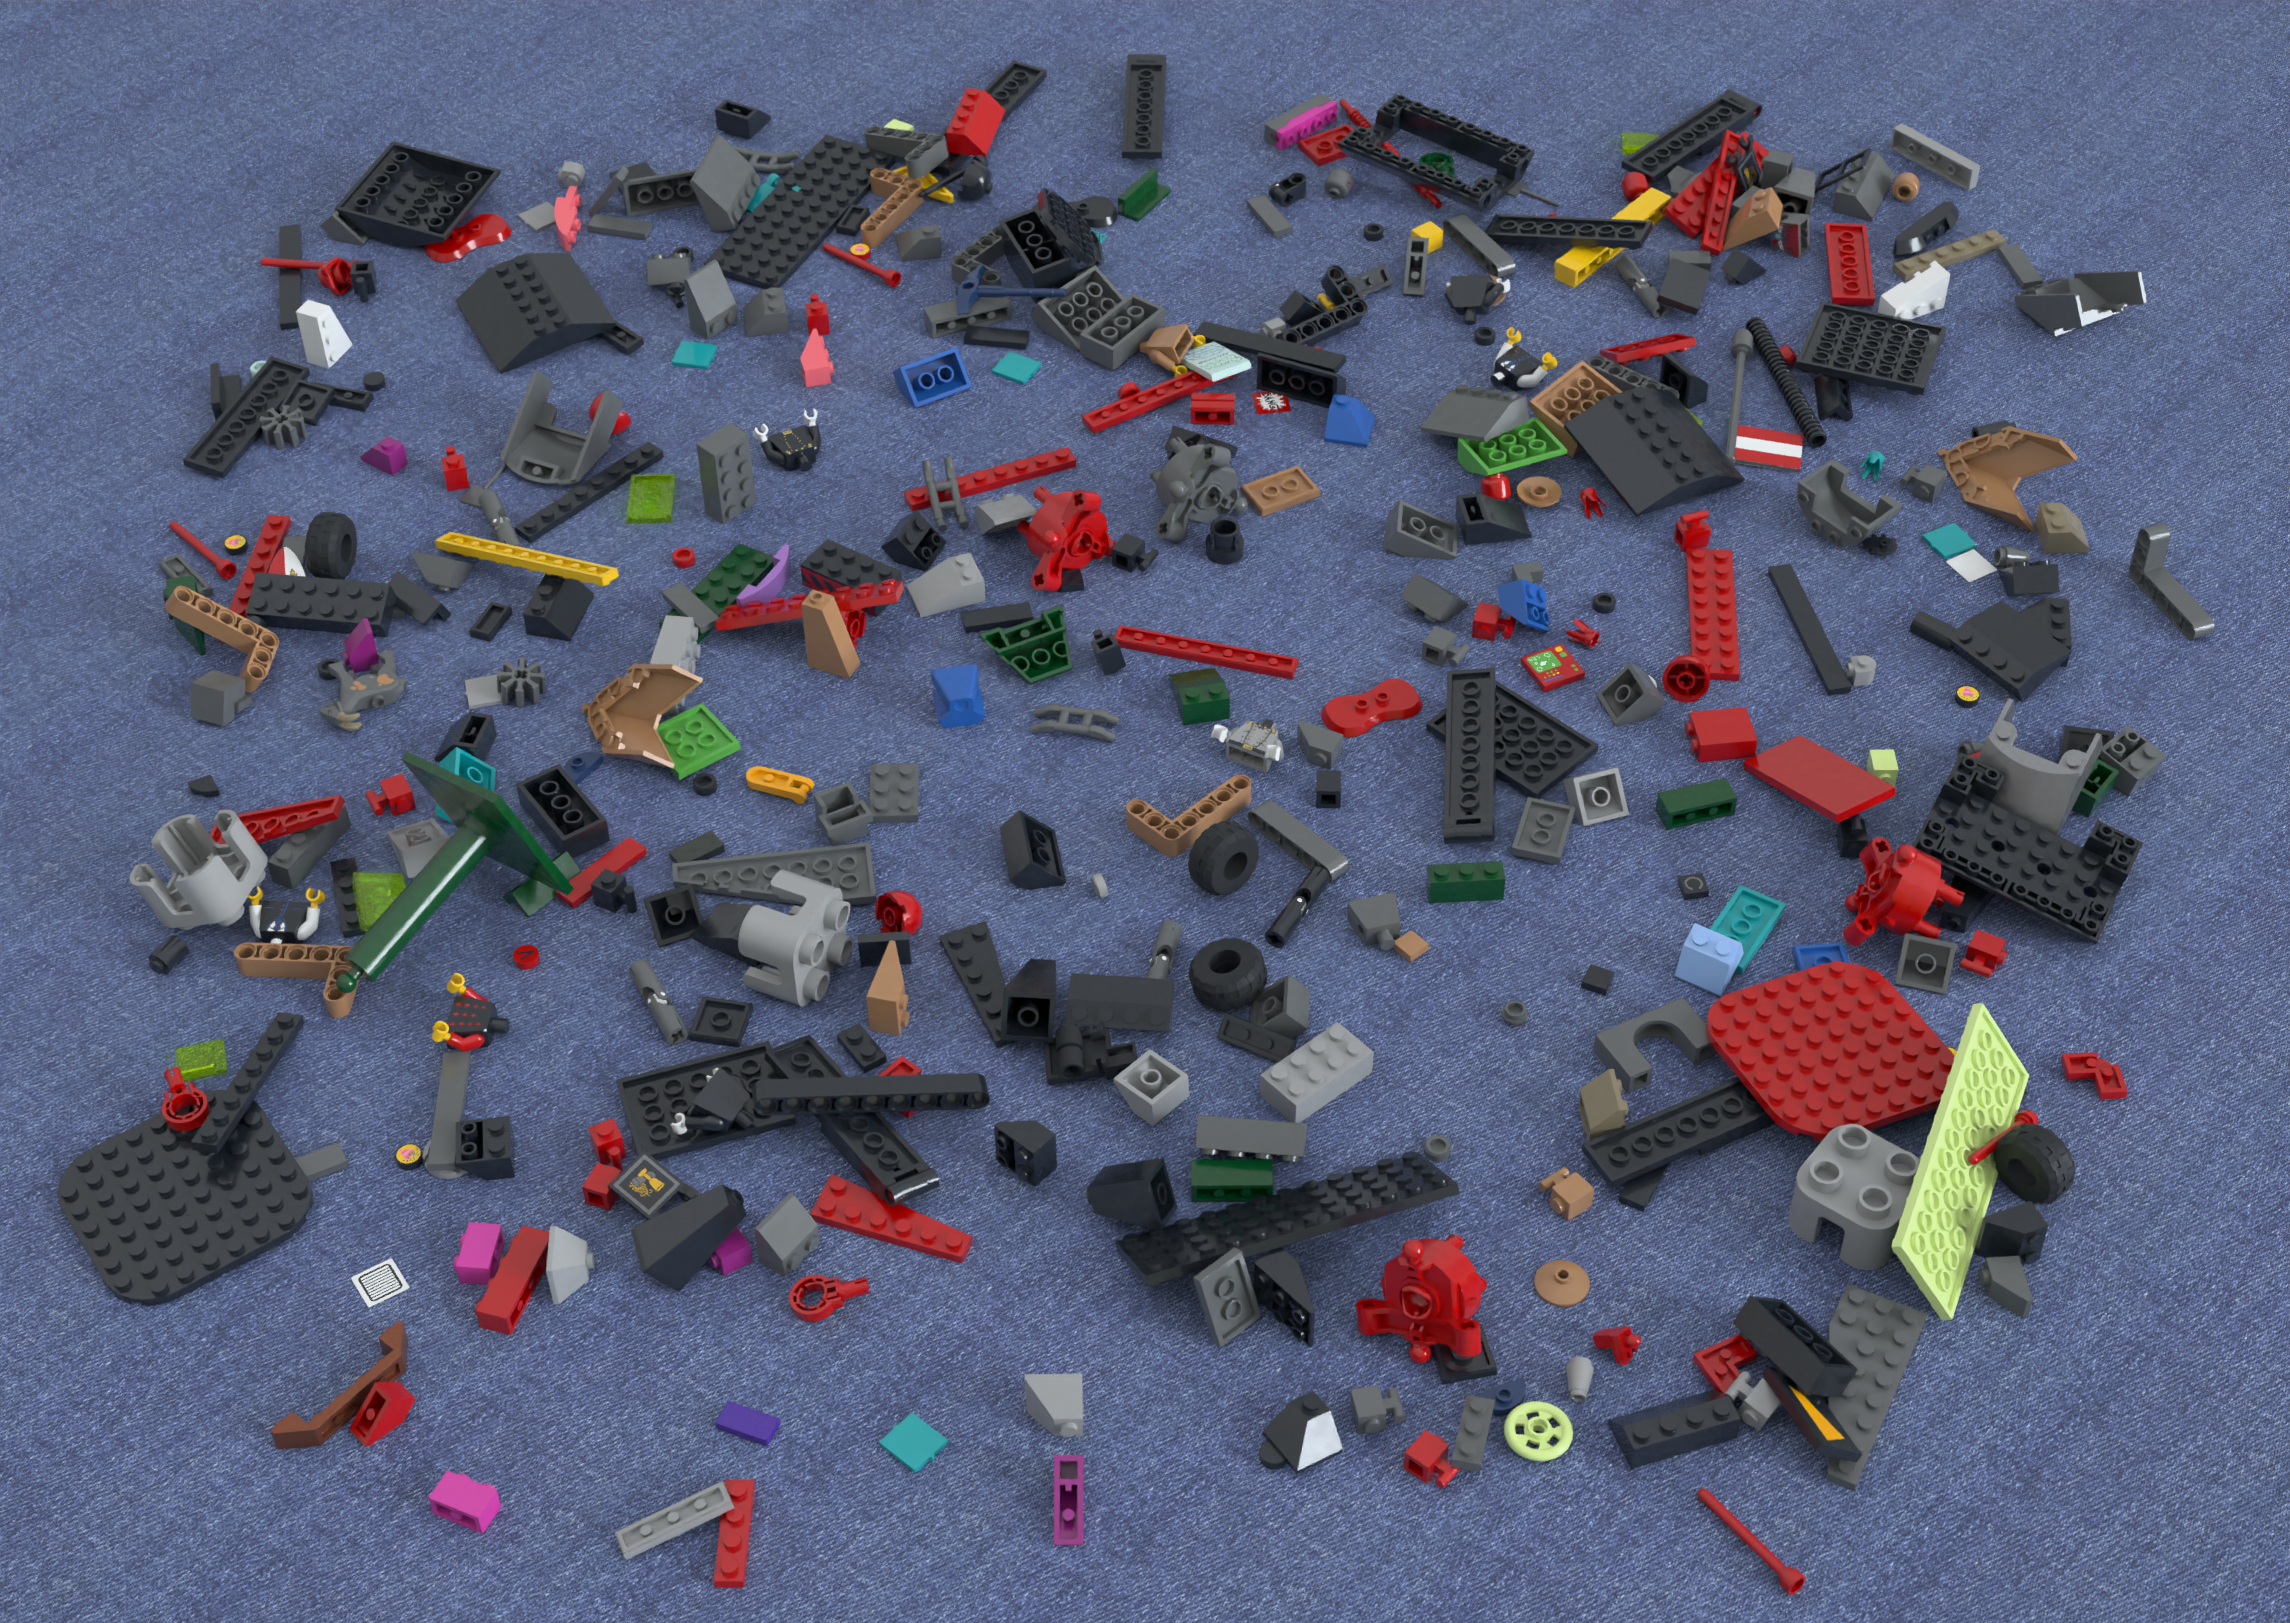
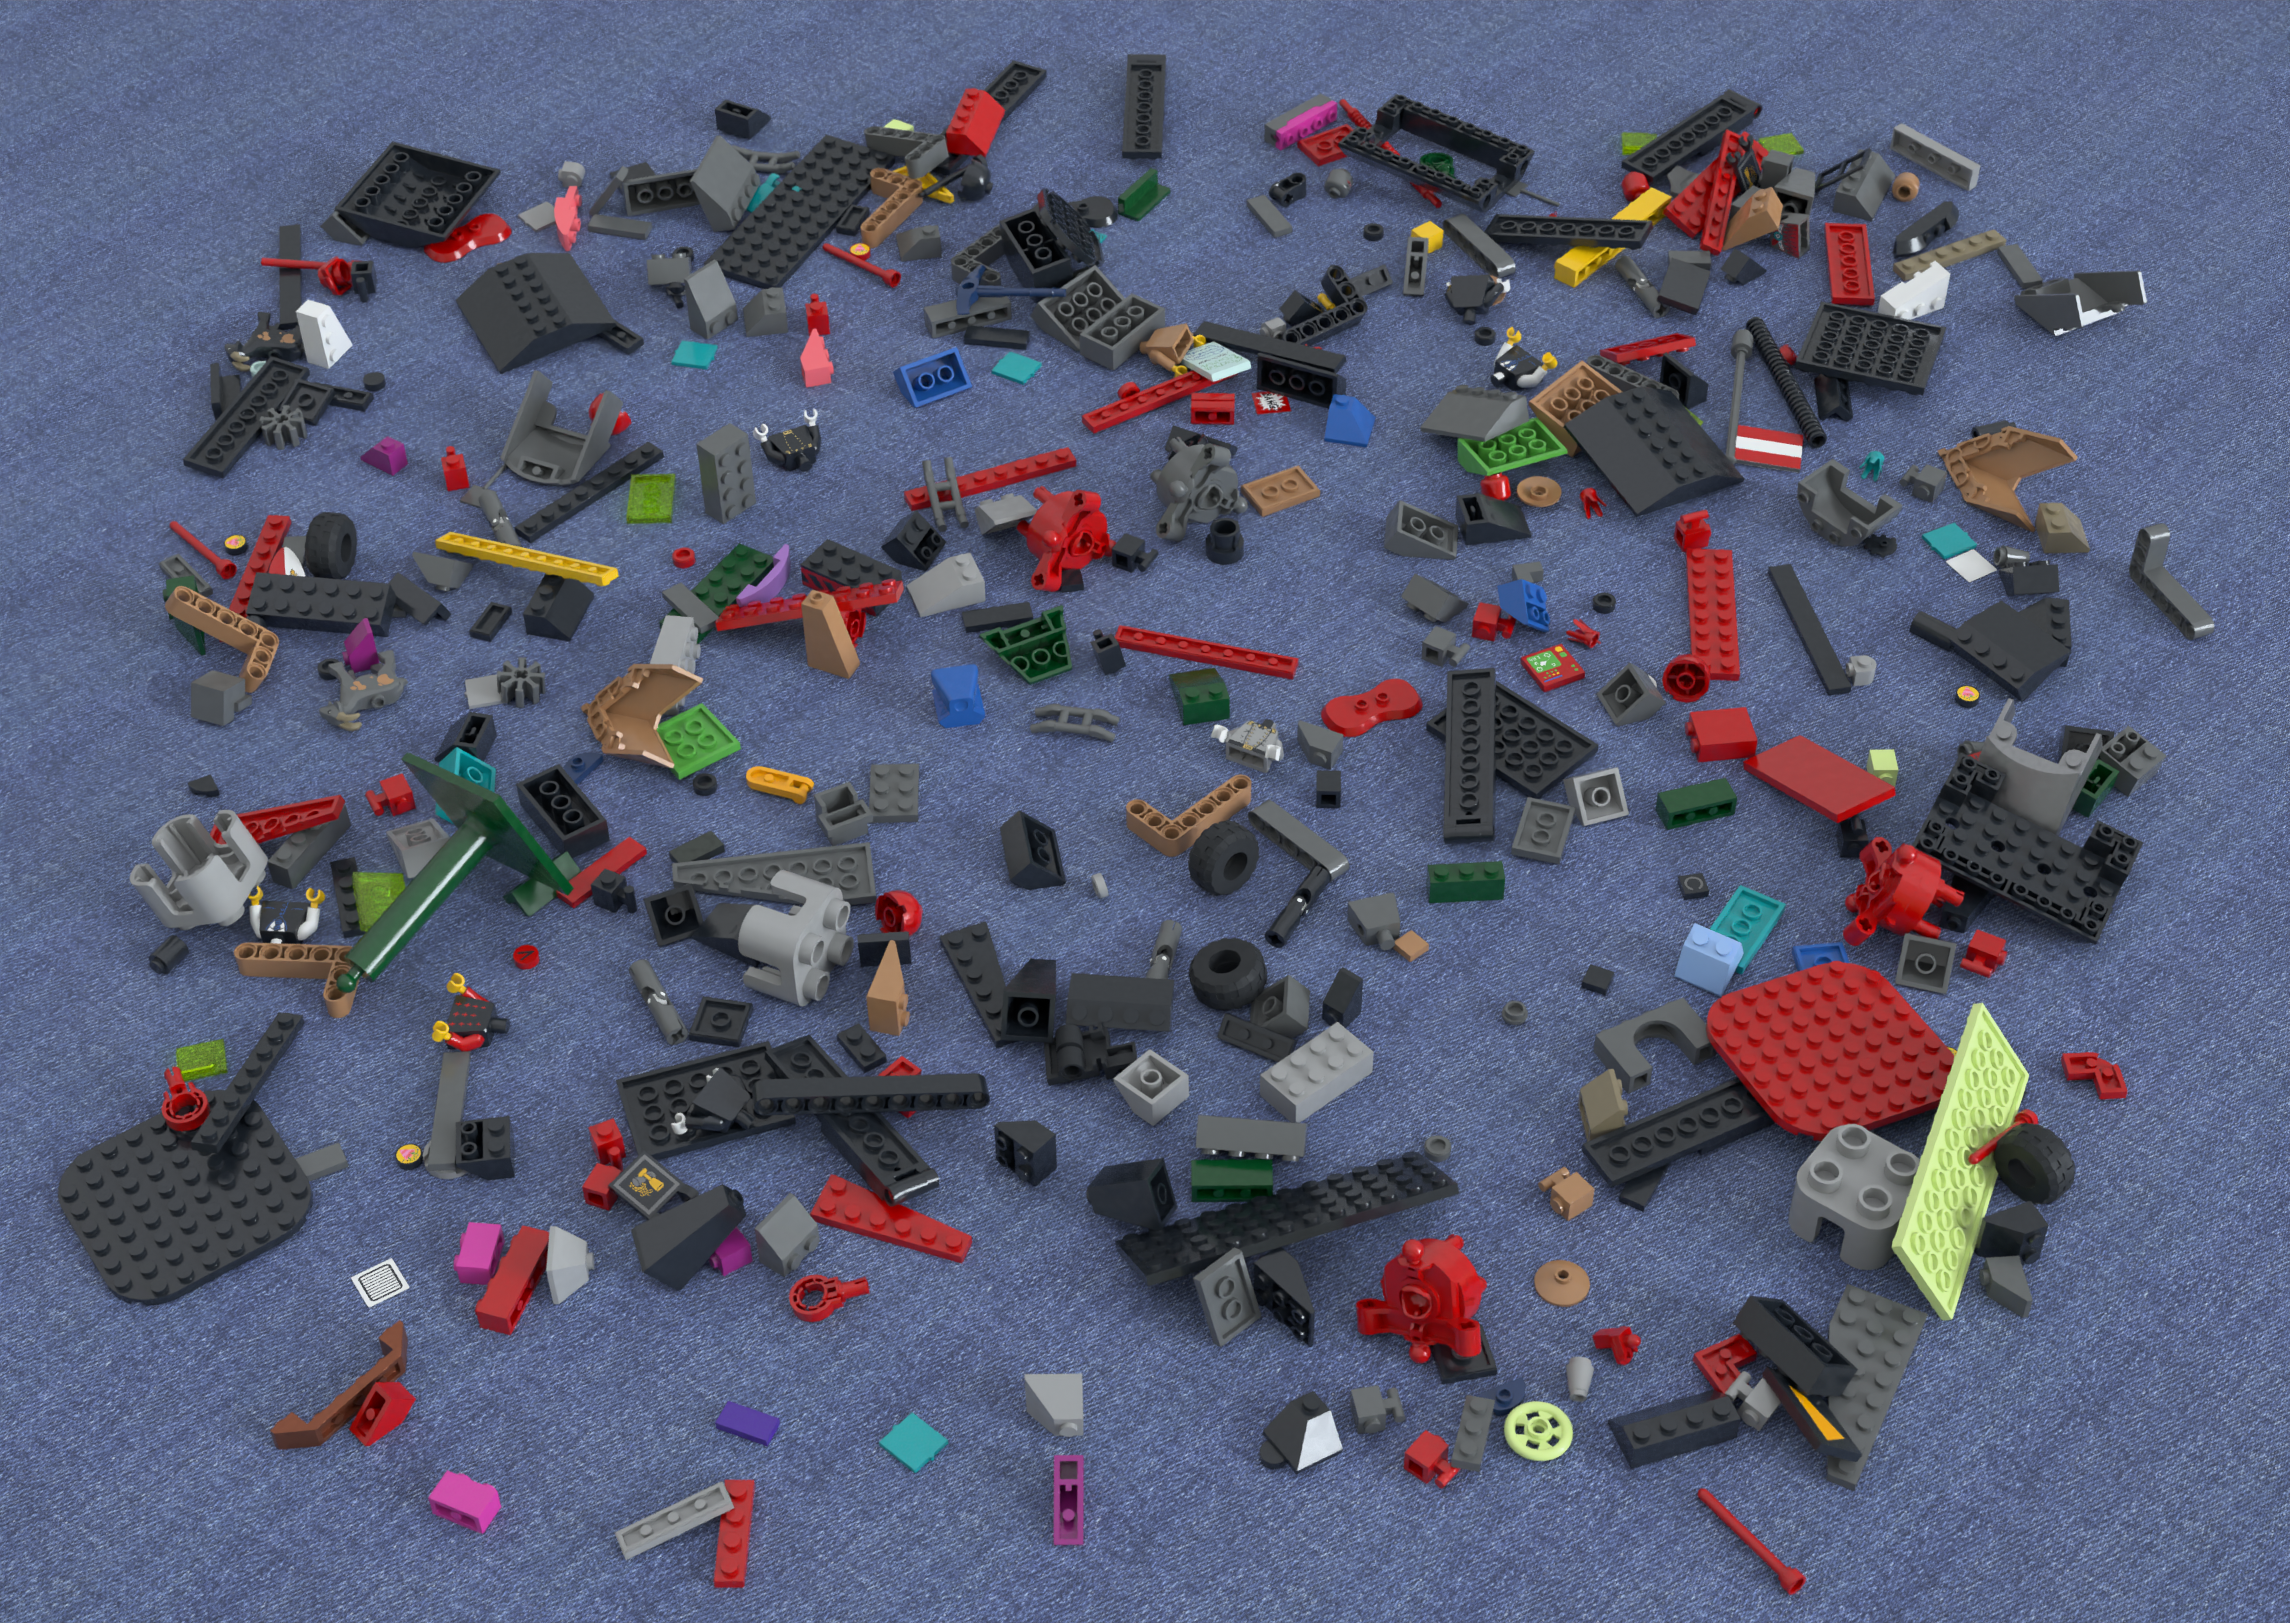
none -> black animal [224,312,305,372]
none -> black slope [1322,967,1363,1028]
none -> clear neon green piece [1758,133,1804,155]

